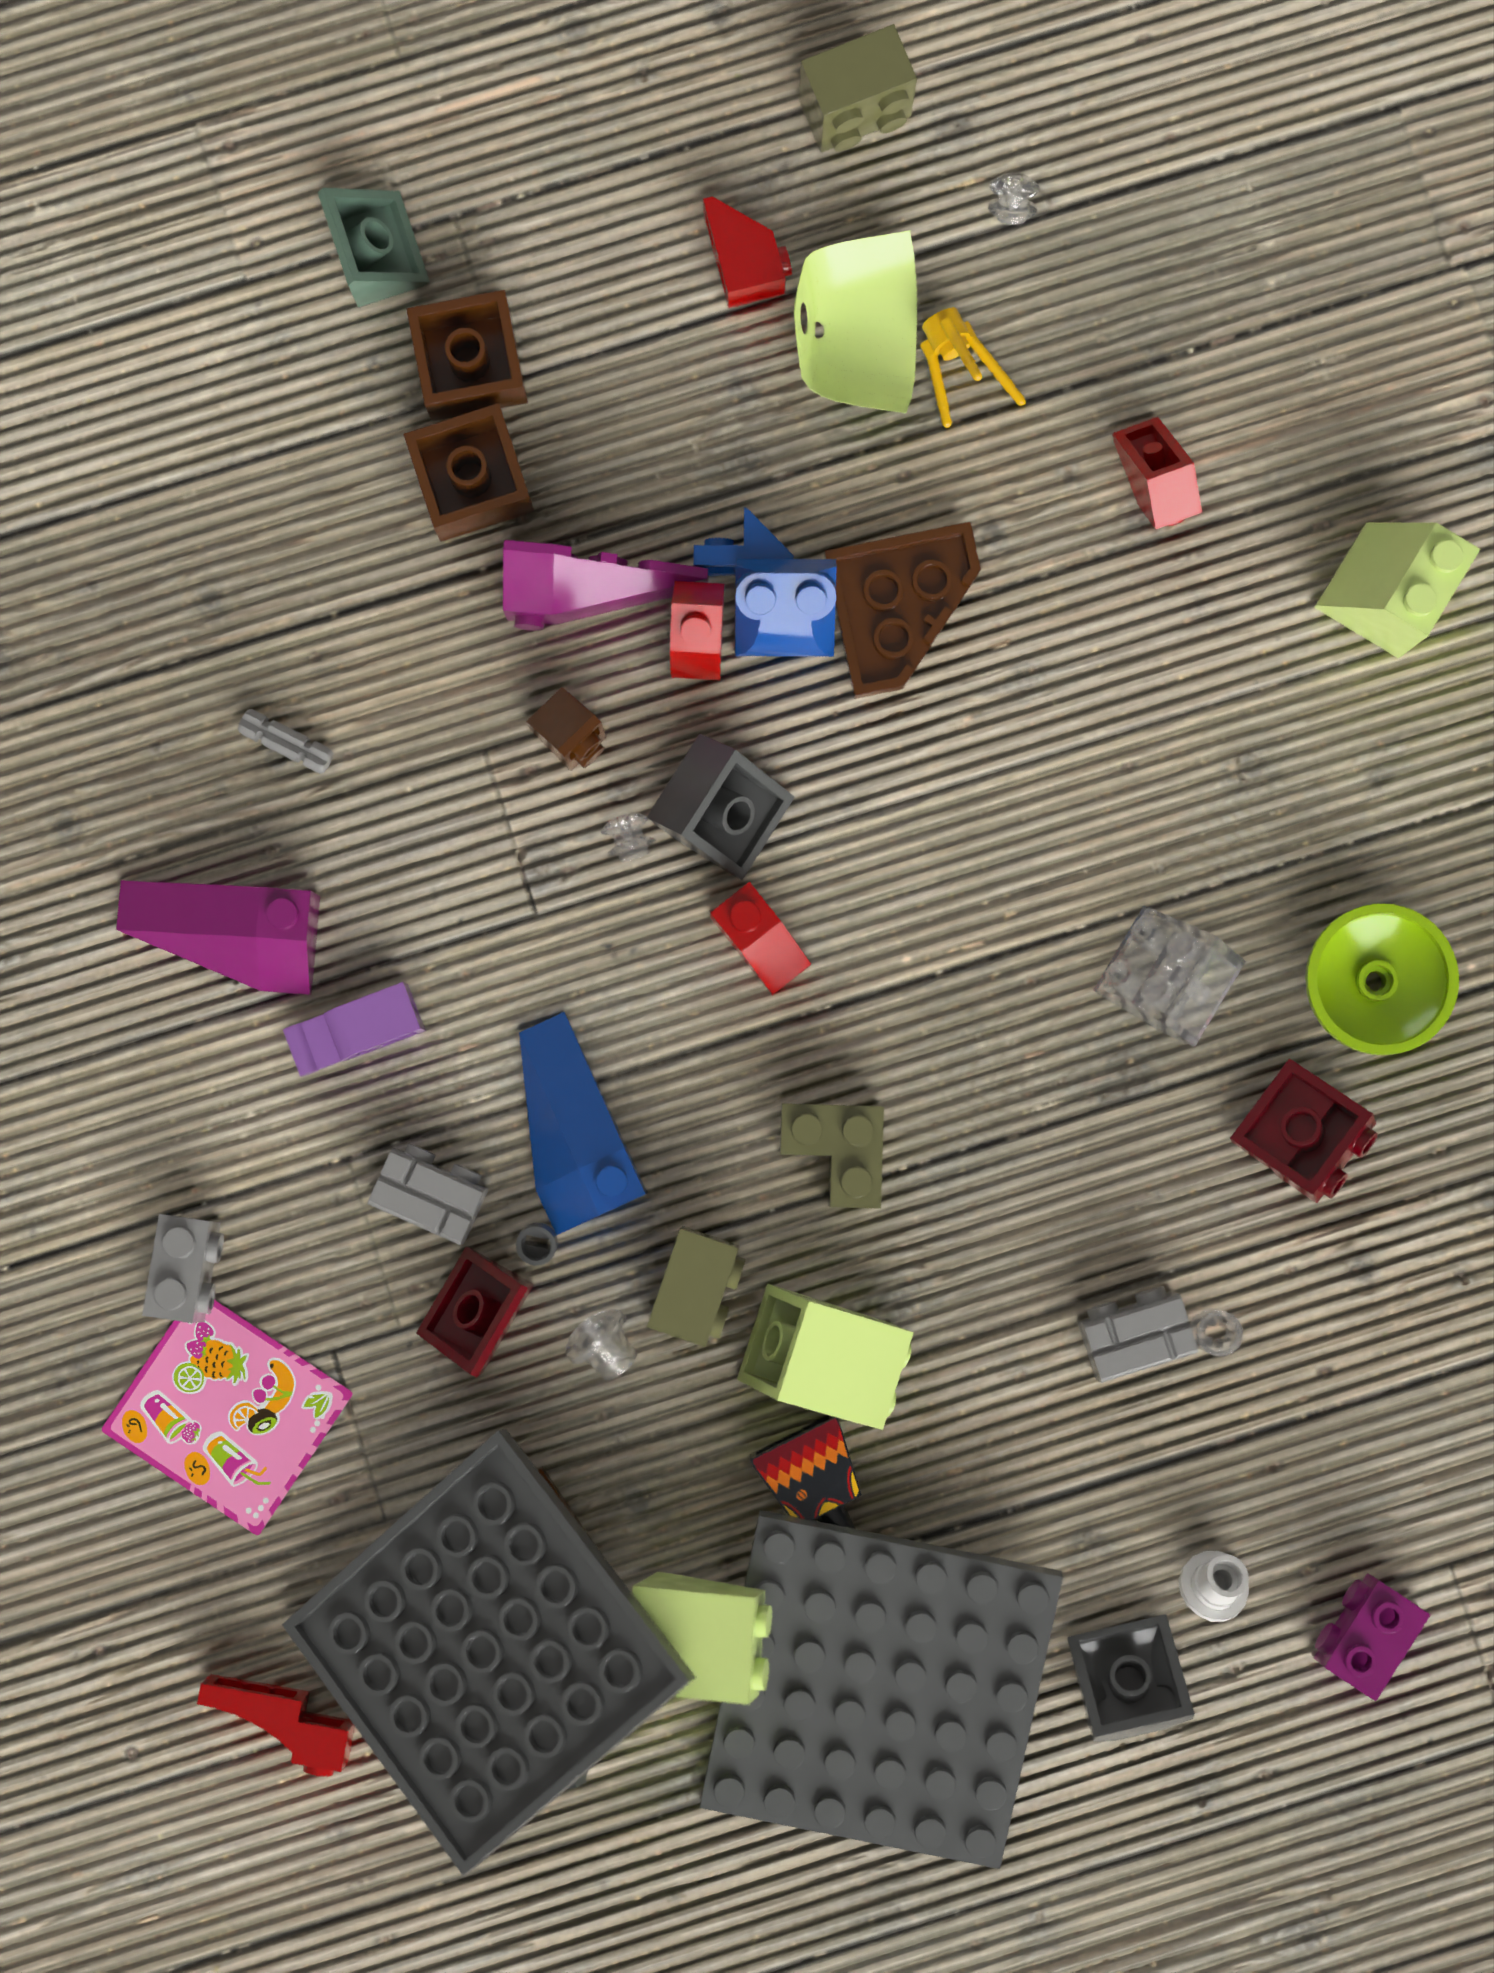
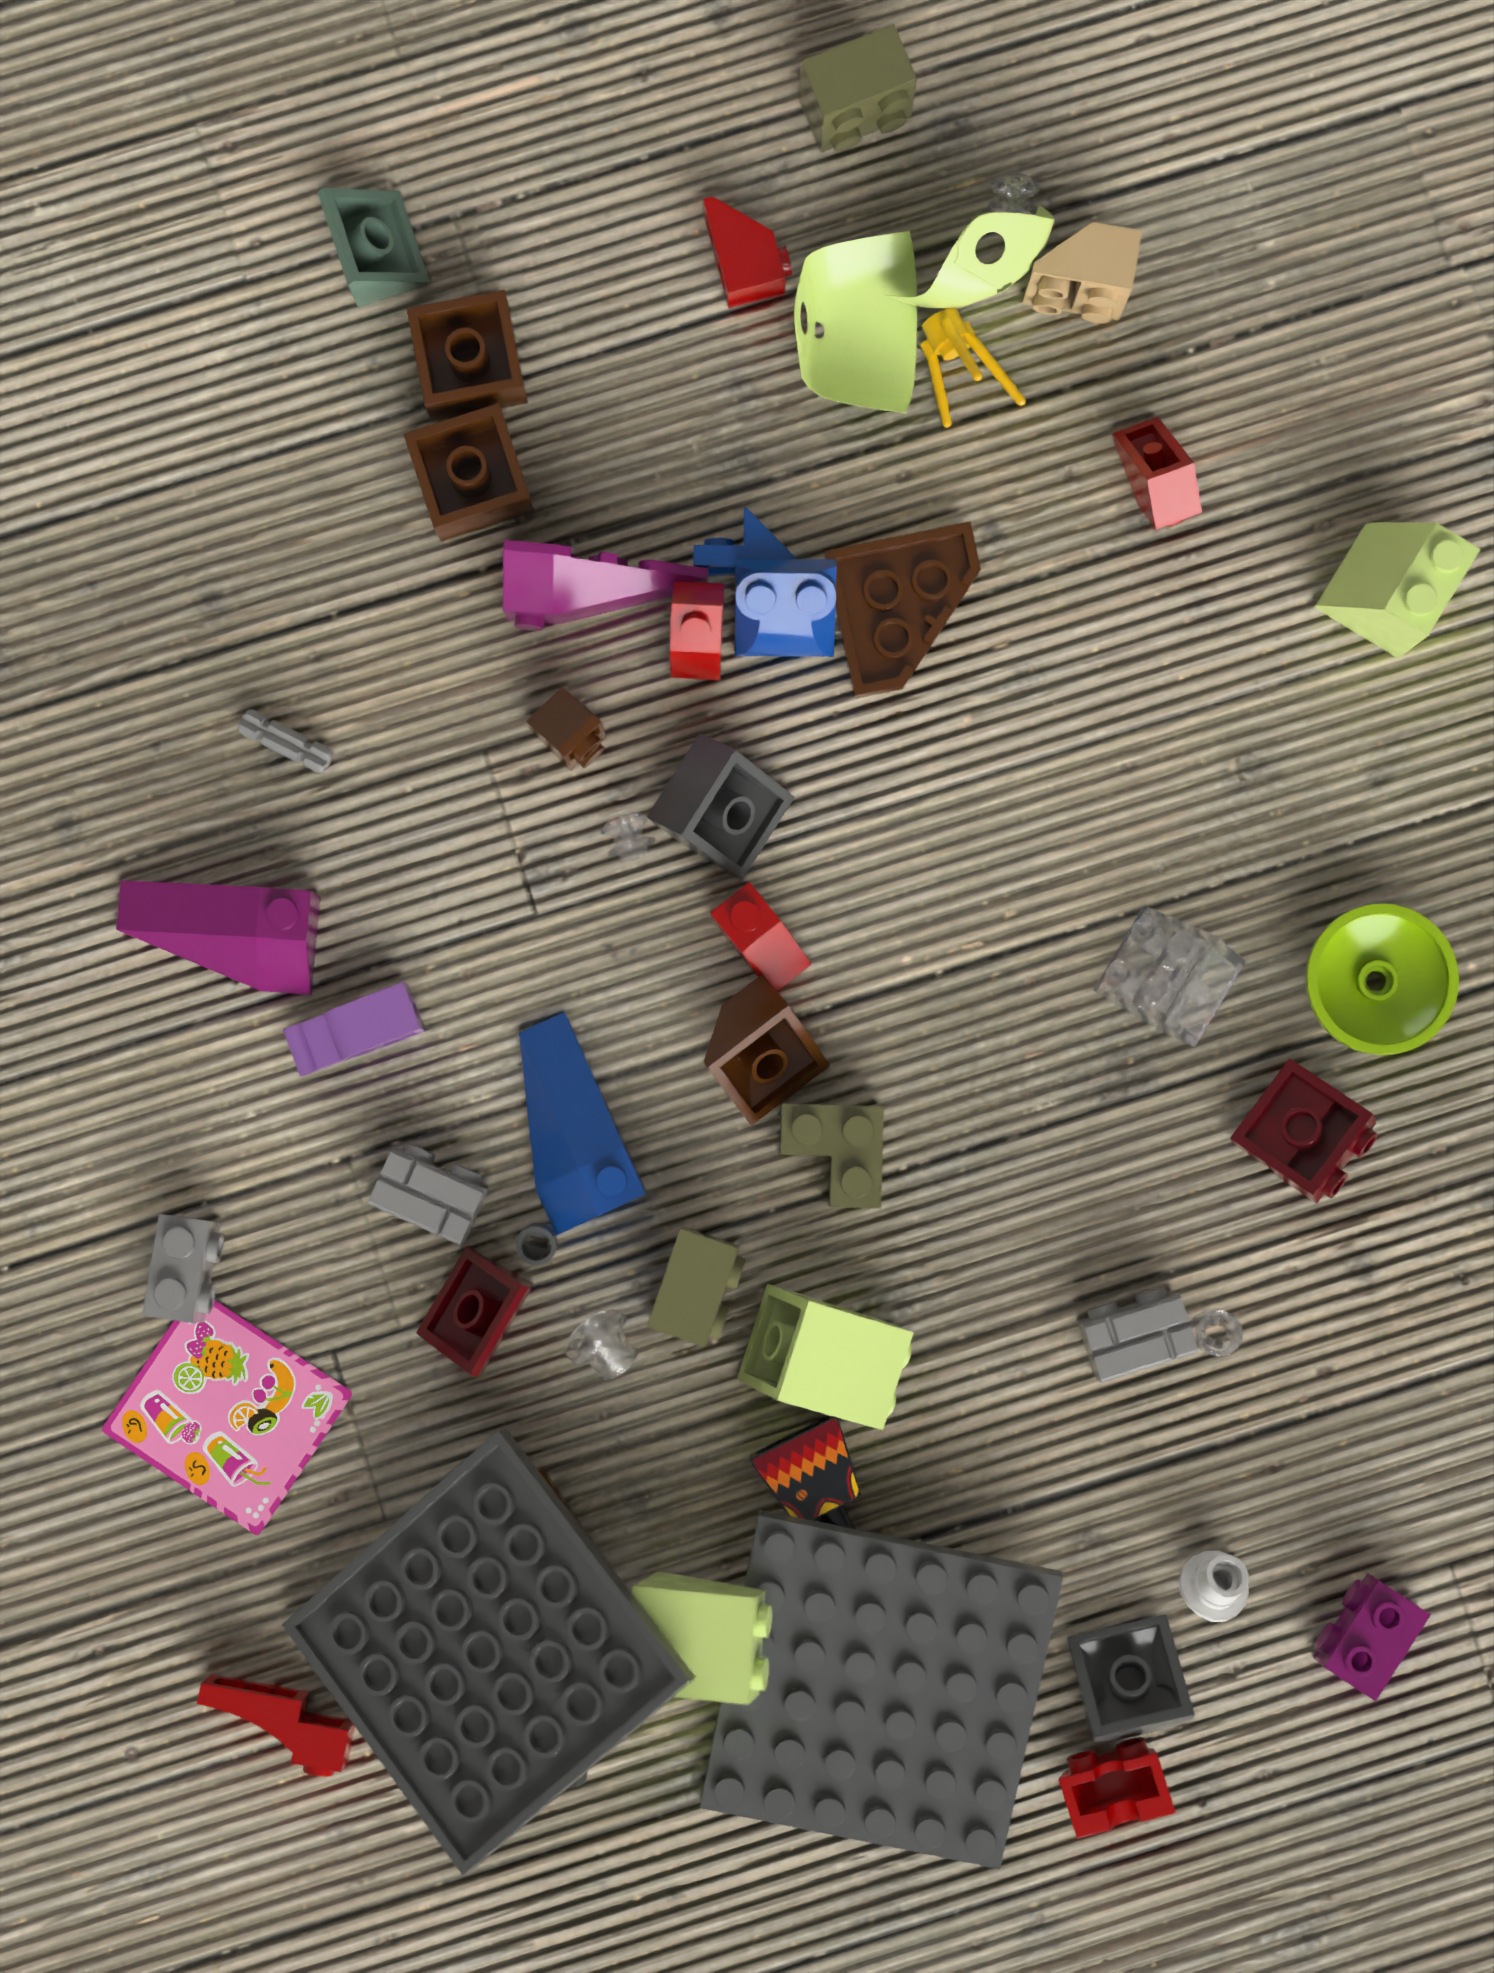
none -> reddish brown slope [703,974,830,1126]
none -> yellowish green piece [882,204,1055,308]
none -> tan slope [1022,222,1142,323]
none -> red cylinder [1058,1737,1176,1839]

